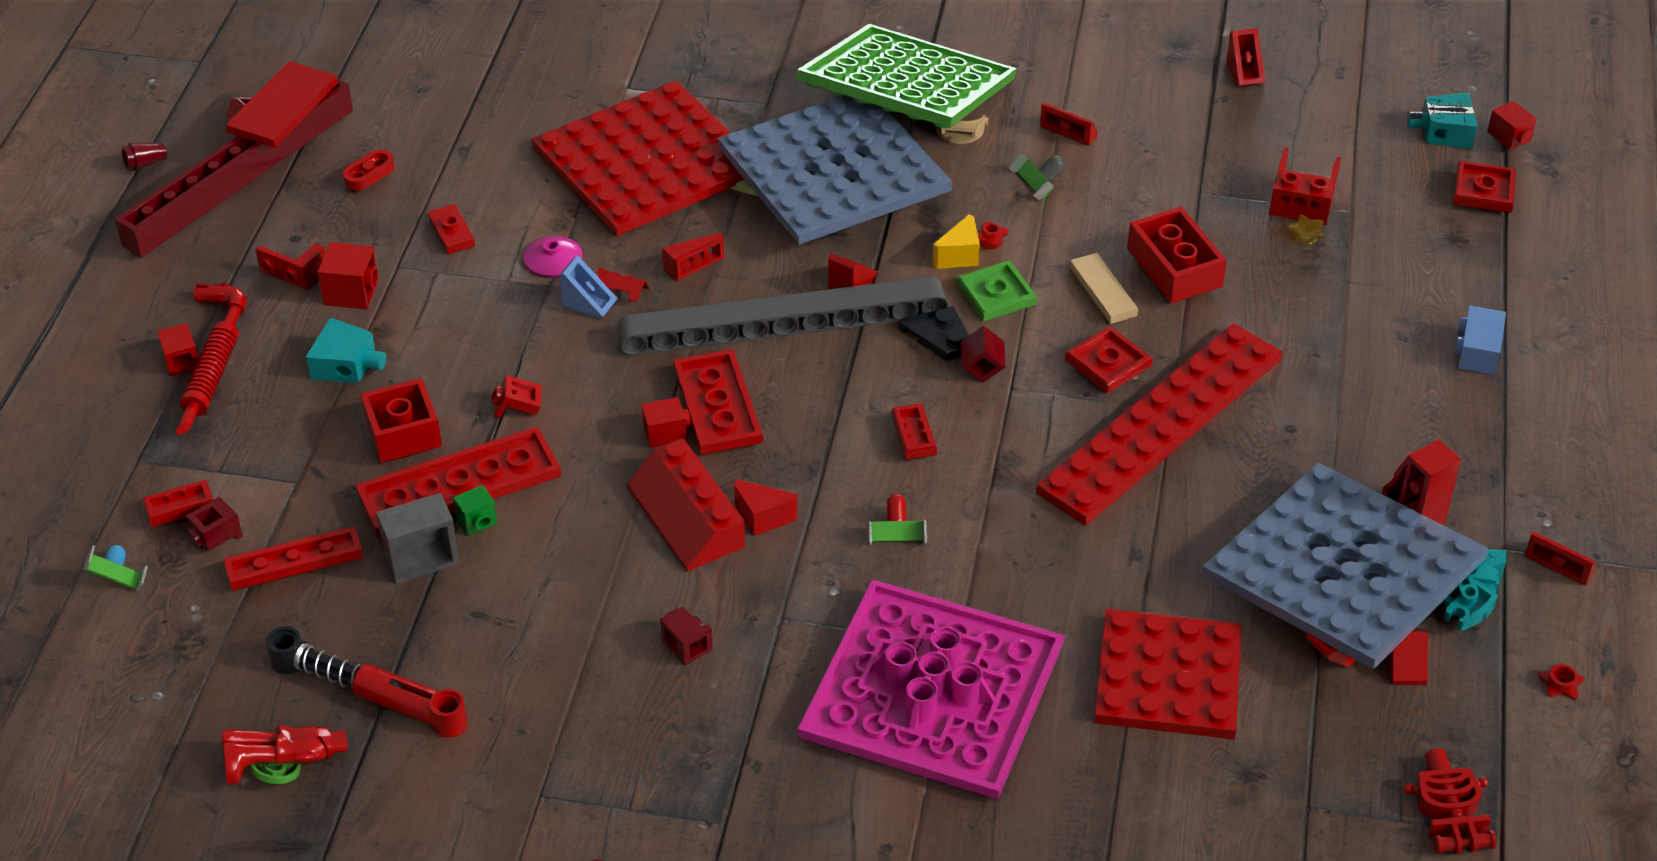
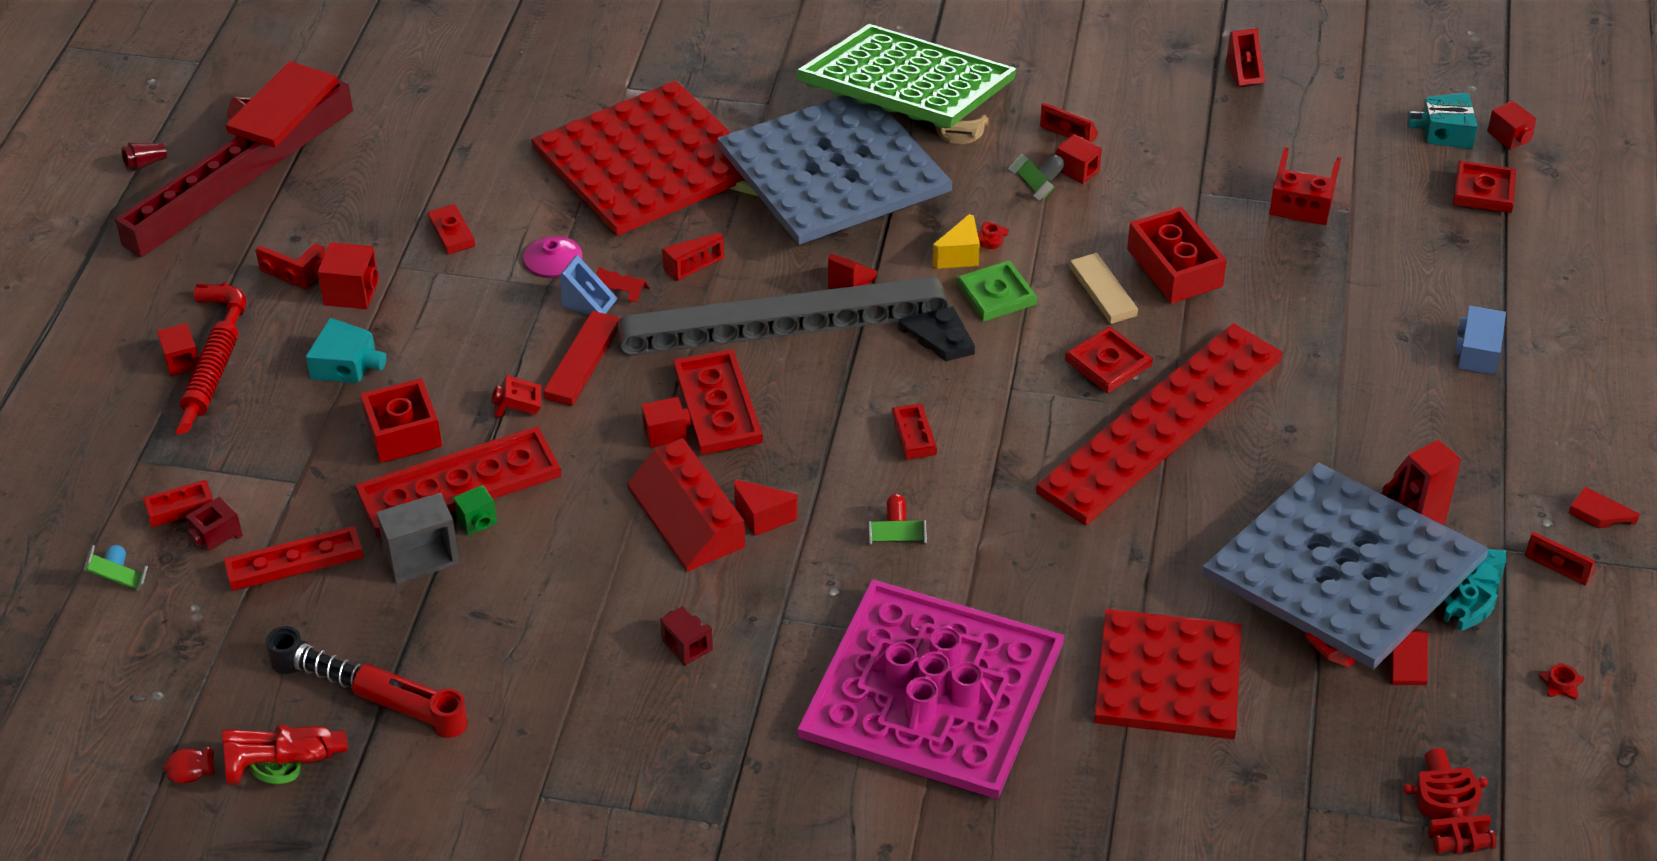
red plate [343,149,395,191] -> none
dark red brick [961,326,1006,383] -> none
clear yellow plate [1287,215,1325,244] -> none
none -> red animal [163,747,215,783]
none -> red tile [543,311,620,406]
none -> red brick [1055,134,1102,184]
none -> red tile [1568,487,1640,528]

